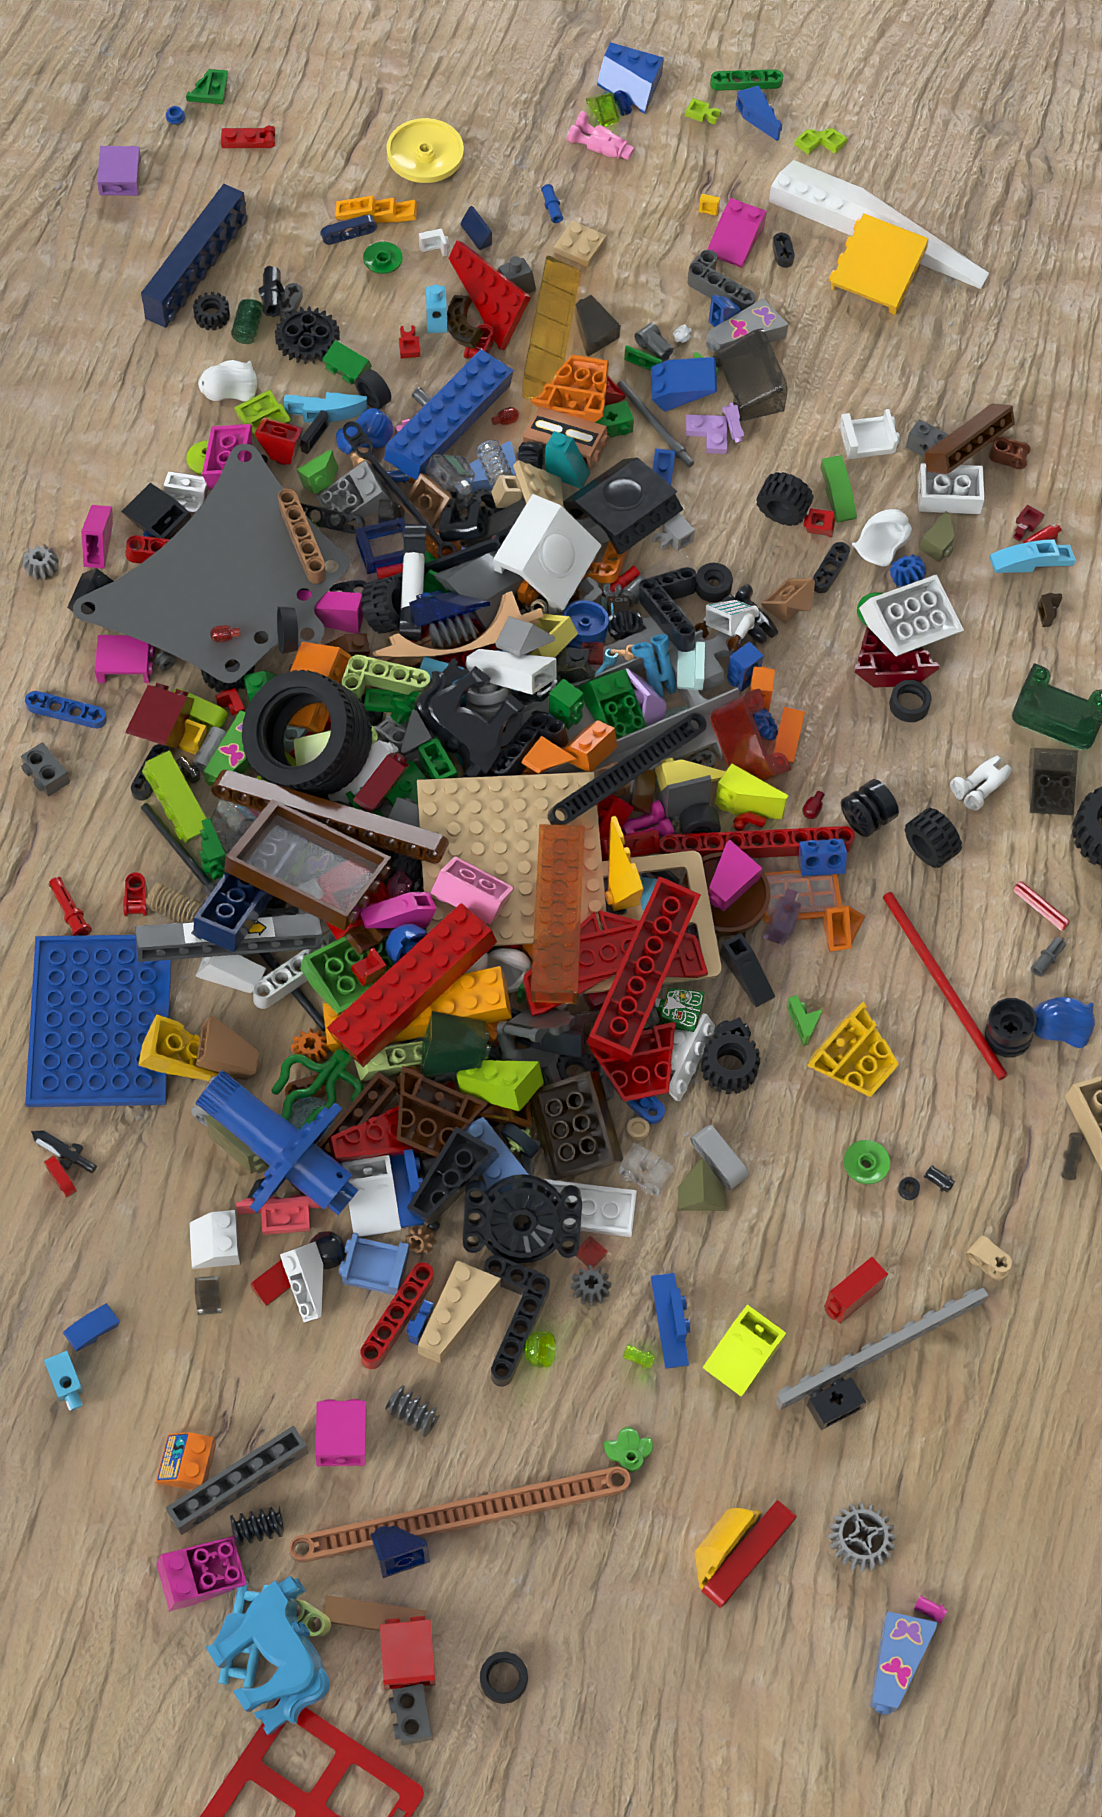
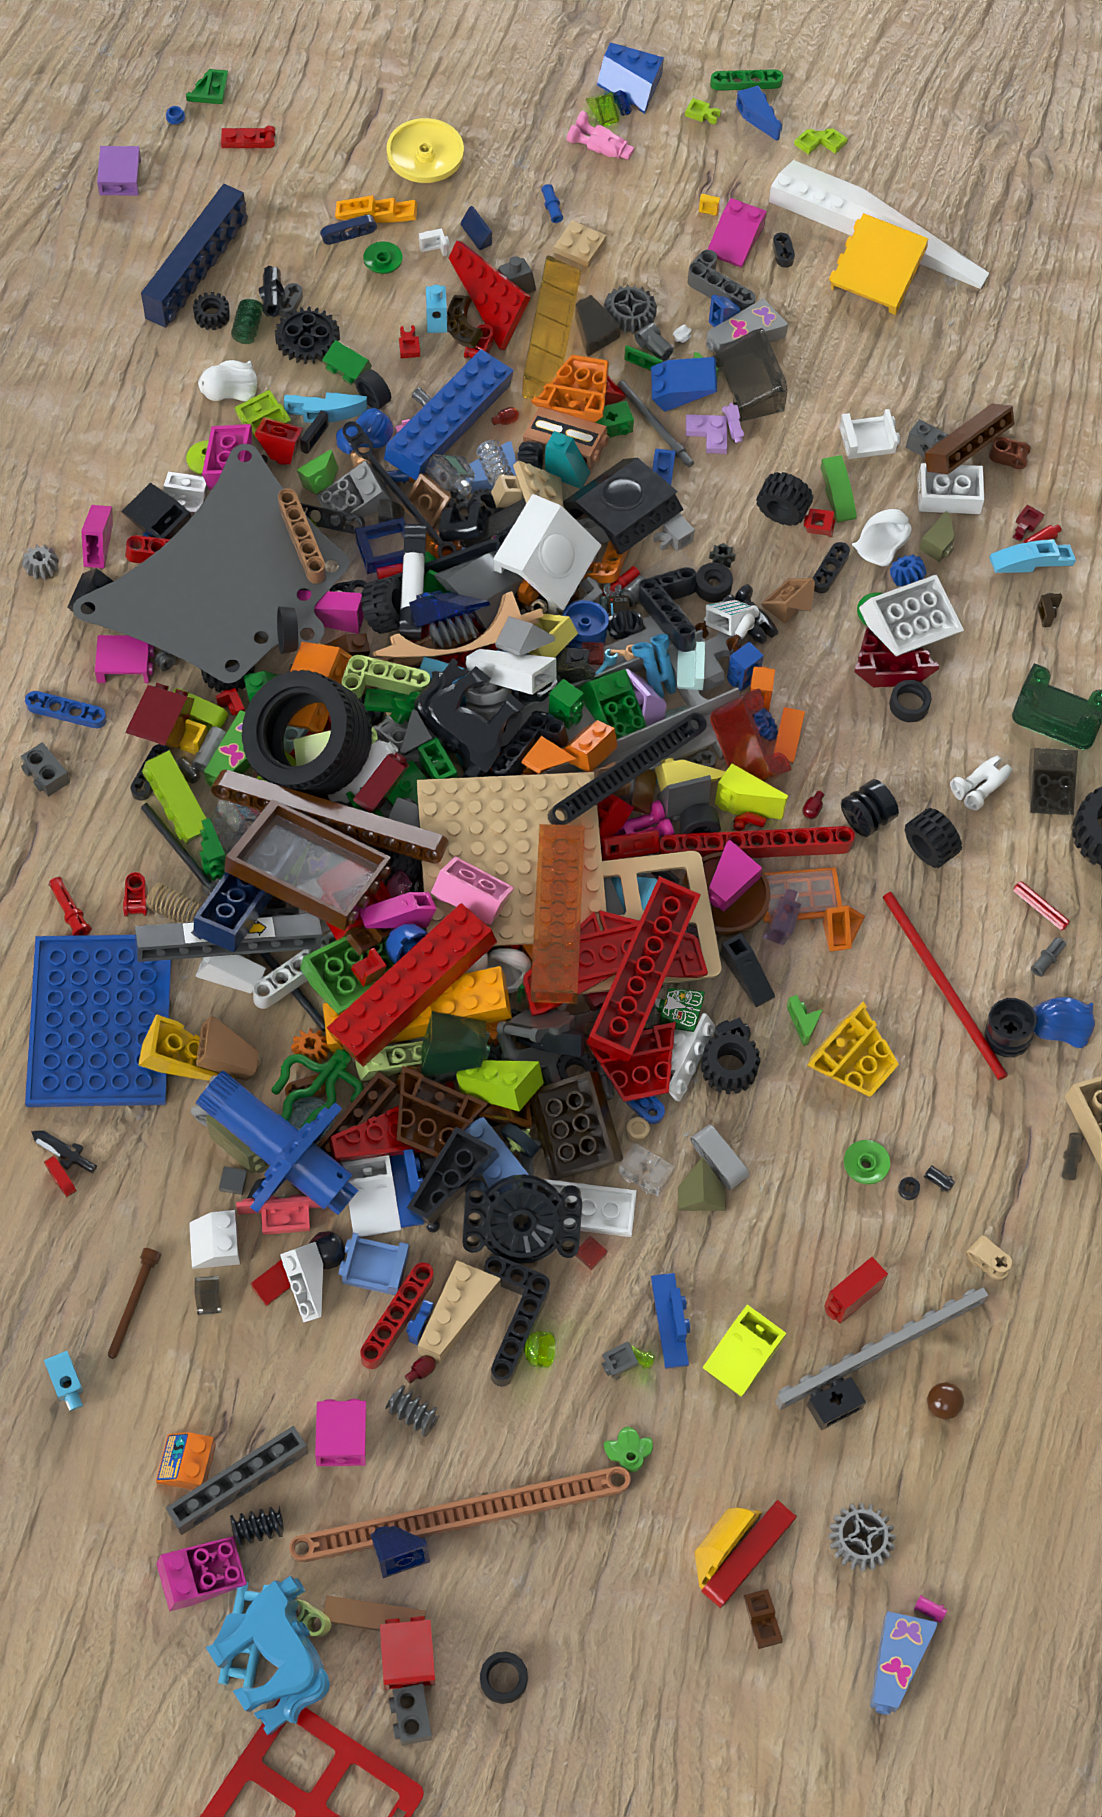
blue slope [63,1303,120,1352] -> none
clear red cylinder [210,625,241,643] -> none
medium nougat gear [406,1224,437,1255] -> none
dark grey gear [571,1264,611,1307] -> none
yellow wedge [605,816,643,911] -> none
blue brick [798,839,847,876] -> none
none -> reddish brown piece [108,1248,161,1359]
none -> dark grey tile [219,1166,248,1195]
none -> dark red cylinder [405,1355,436,1383]
none -> dark grey bracket [602,1341,640,1380]
none -> dark grey gear [603,284,657,335]
none -> pearl dark grey gear [709,543,736,568]
none -> reddish brown slope [744,1589,783,1649]
none -> reddish brown hair [927,1382,964,1420]

